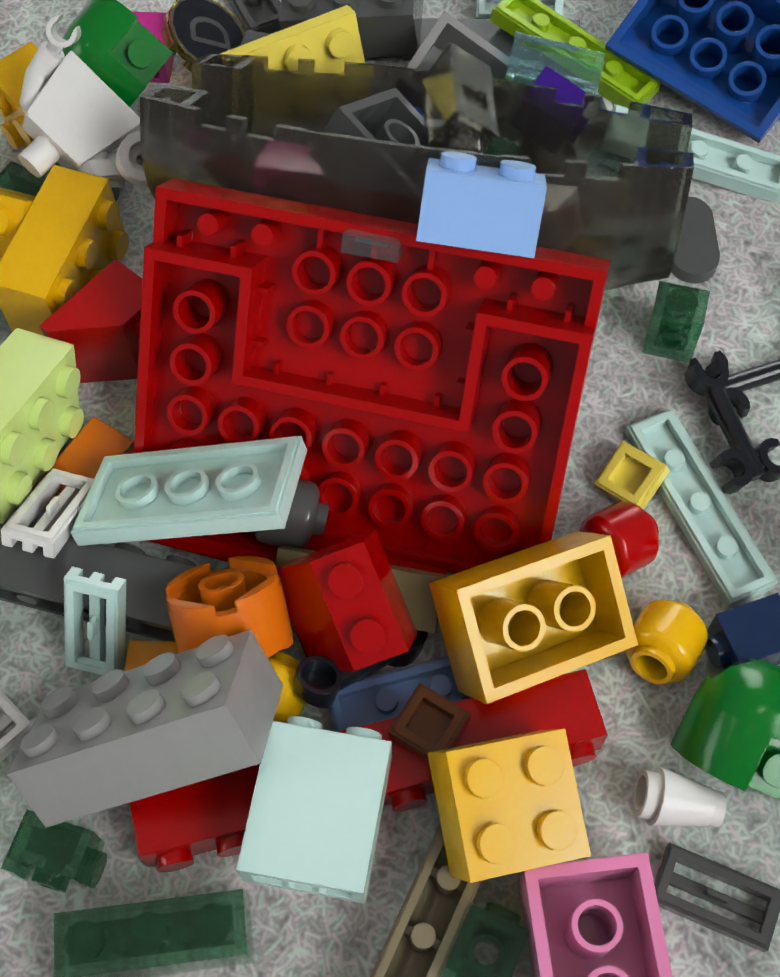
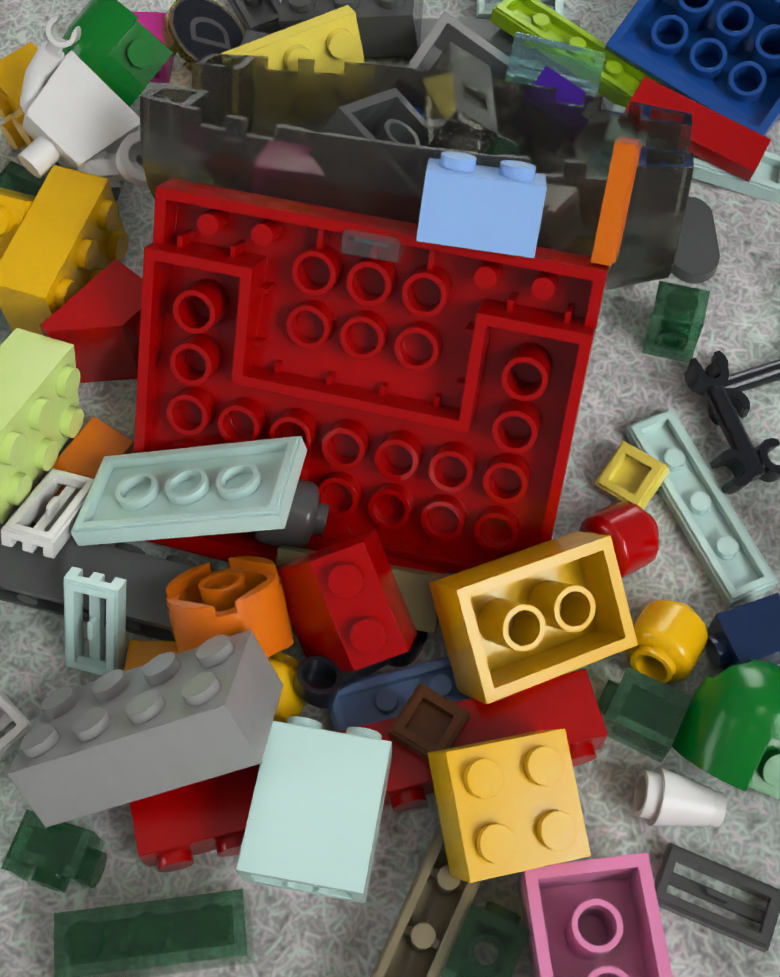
none -> orange tile [591,136,642,266]
none -> clear green brick [597,667,693,763]
none -> red tile [622,76,771,182]

